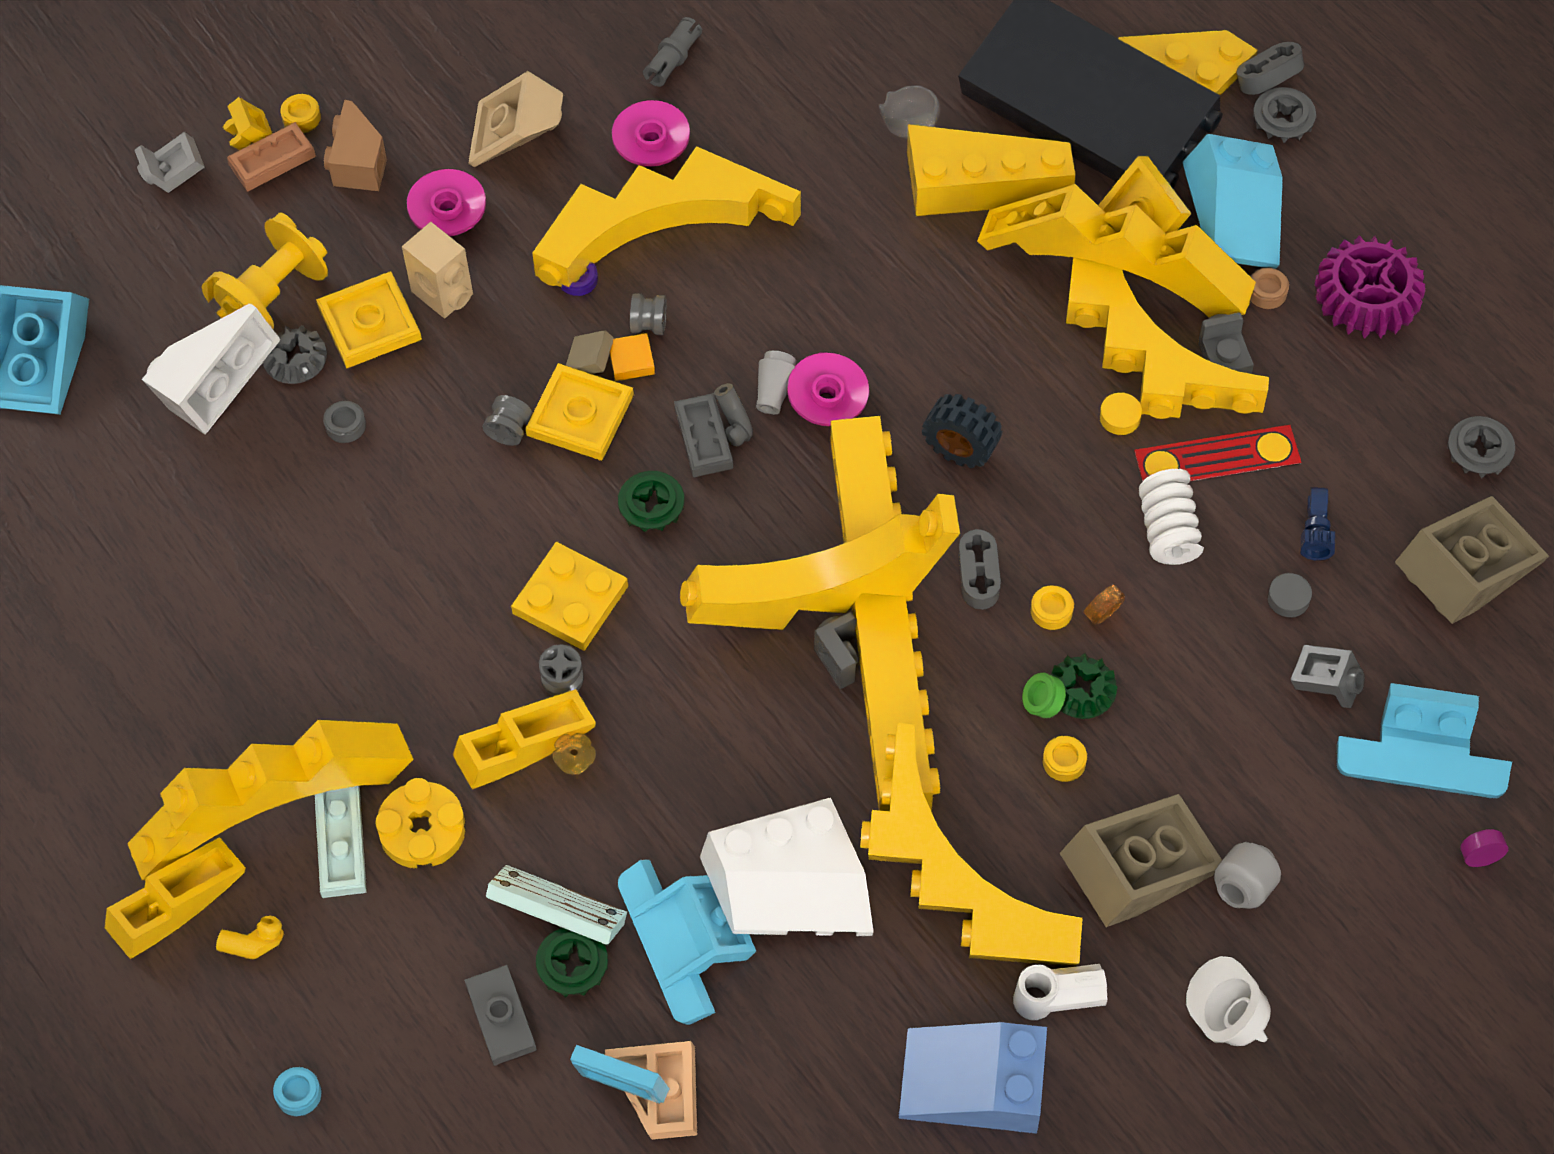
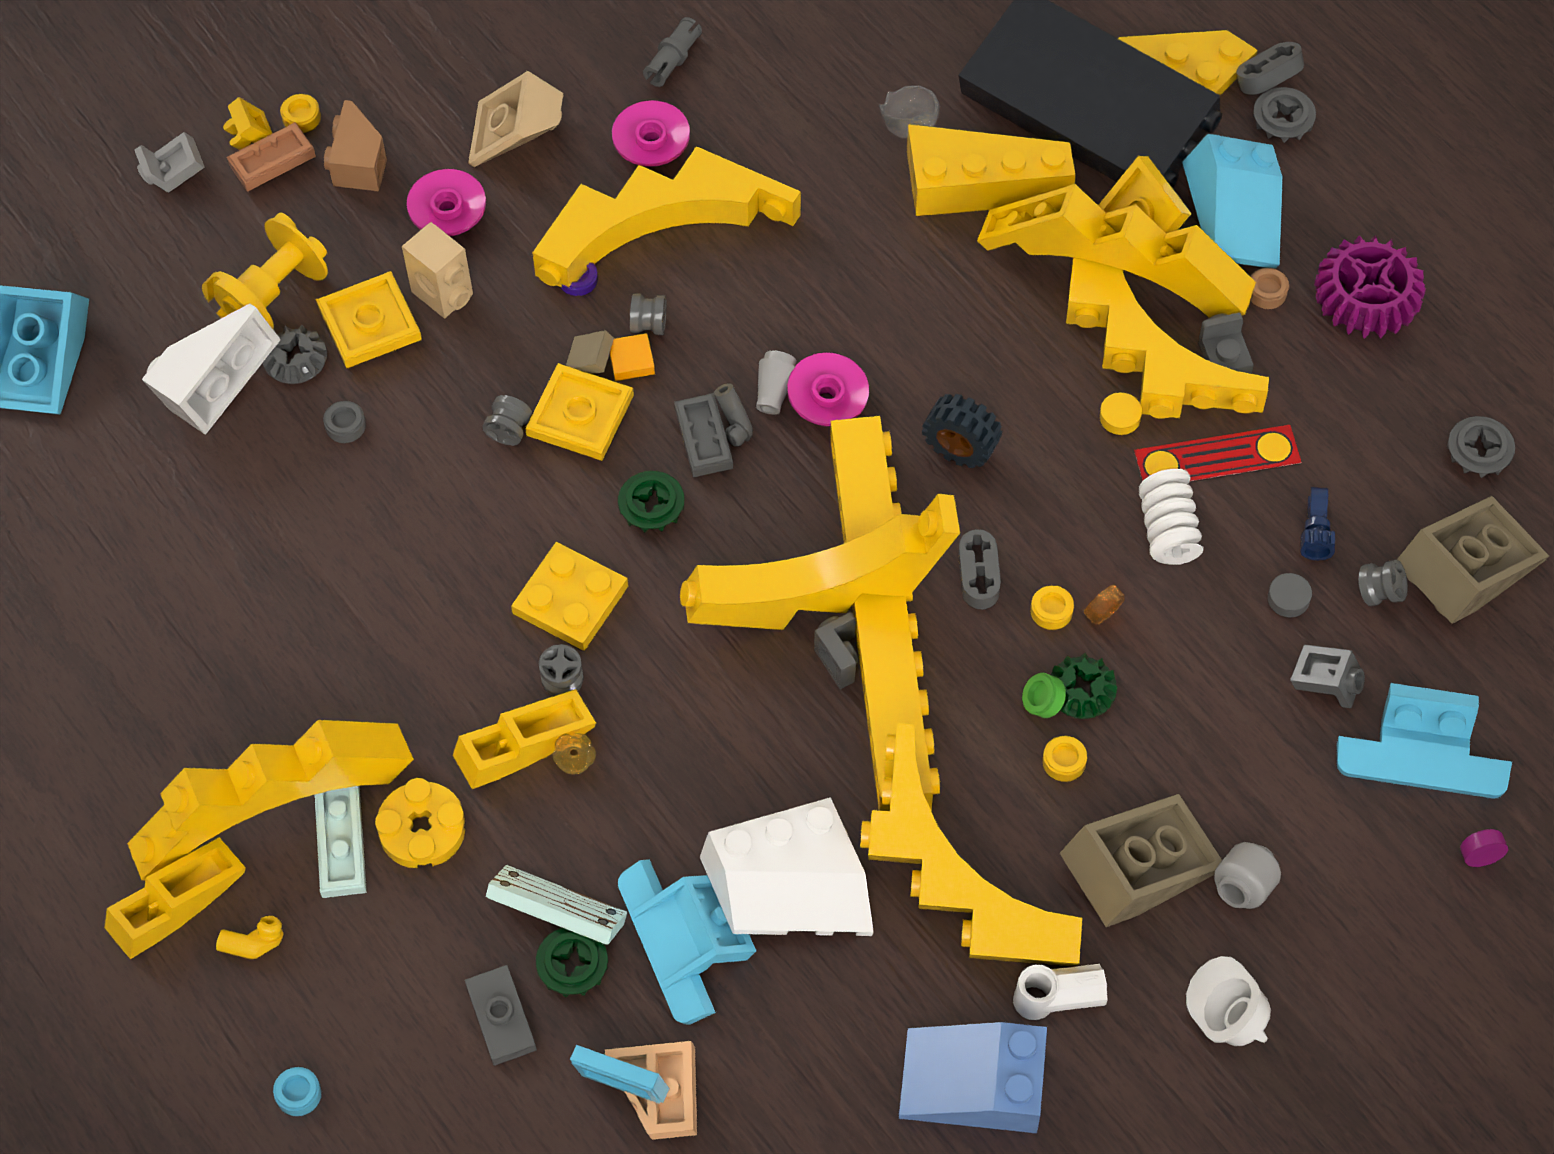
none -> dark grey wheel [1359,559,1408,606]

